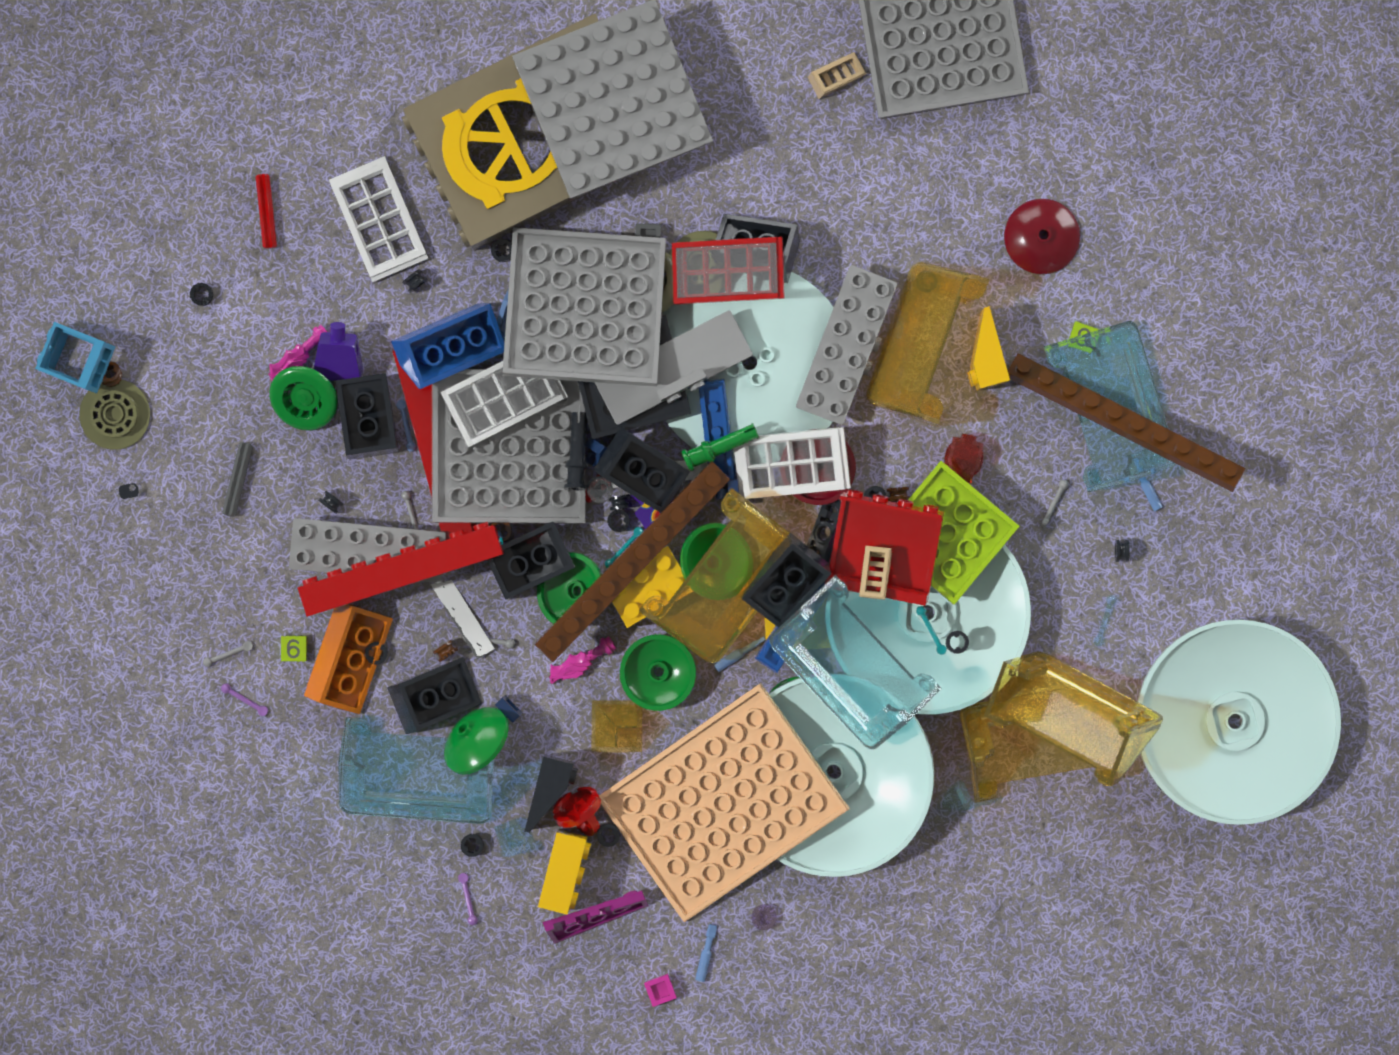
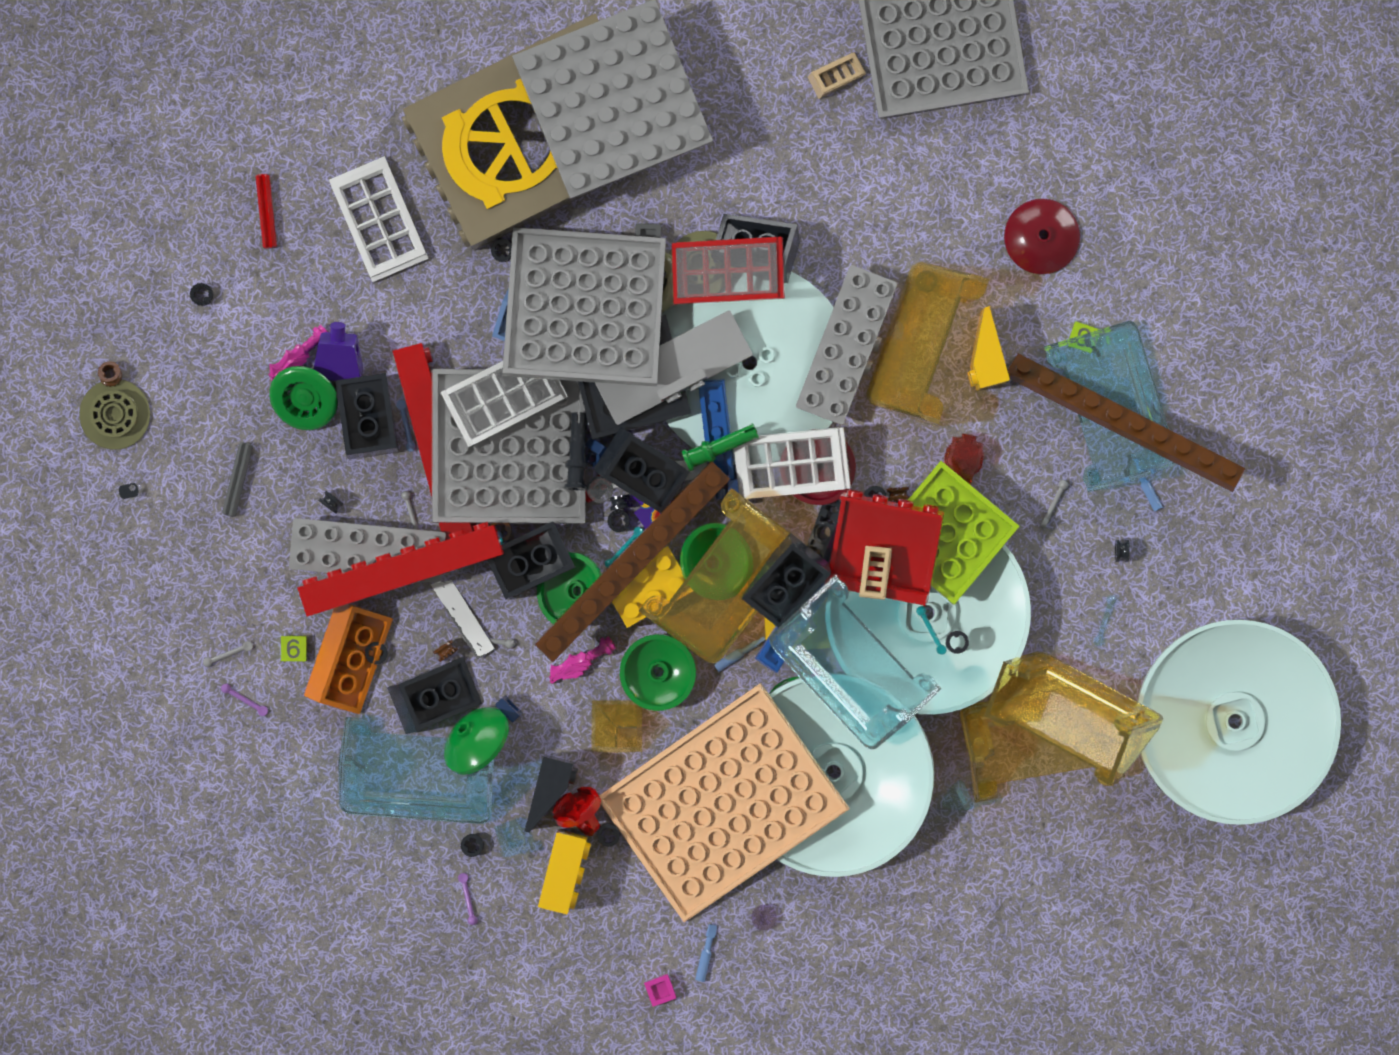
dark azure window [35,322,116,394] -> none
blue slope [391,303,505,389] -> none
black bush [402,269,428,293] -> none
magenta wing [542,890,649,944] -> none

